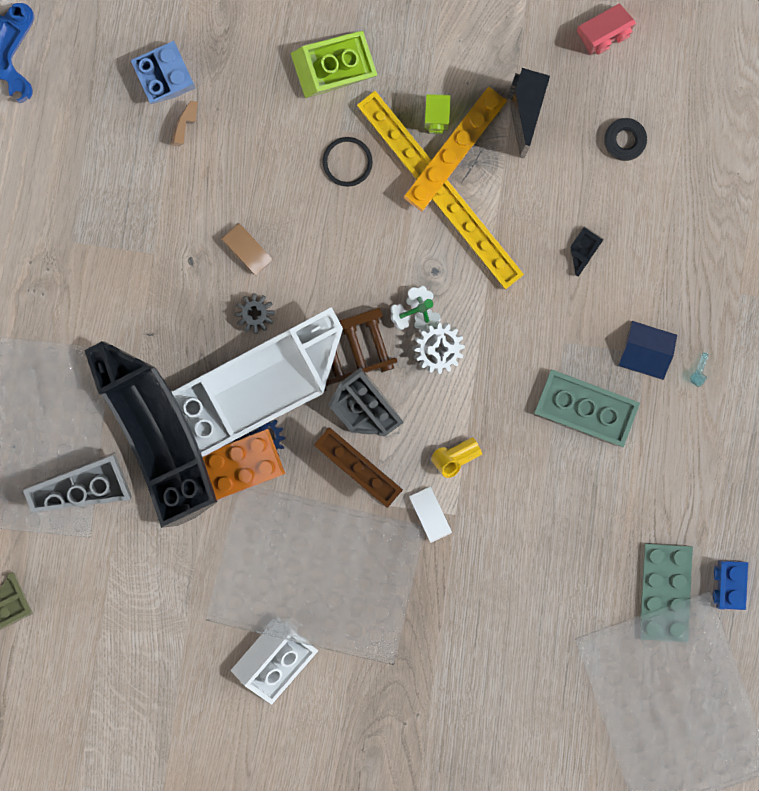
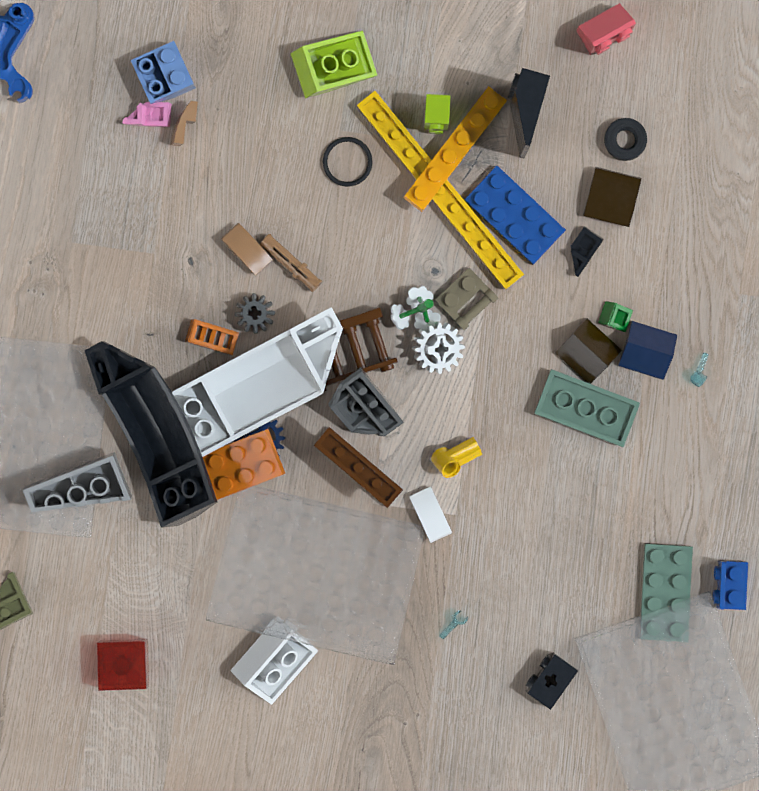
none -> clear red brick [97,639,149,691]
none -> bright pink slope [123,102,172,127]
none -> orange slope [185,319,239,355]
none -> medium nougat pin [260,234,322,292]
none -> dark tan plate [435,267,499,331]
none -> clear light blue hand [439,610,468,639]
none -> blue plate [464,166,566,265]
none -> black brick [526,652,578,710]
none -> dark brown slope [555,318,622,384]
none -> dark brown slope [583,167,642,227]
none -> green slope [598,301,633,333]

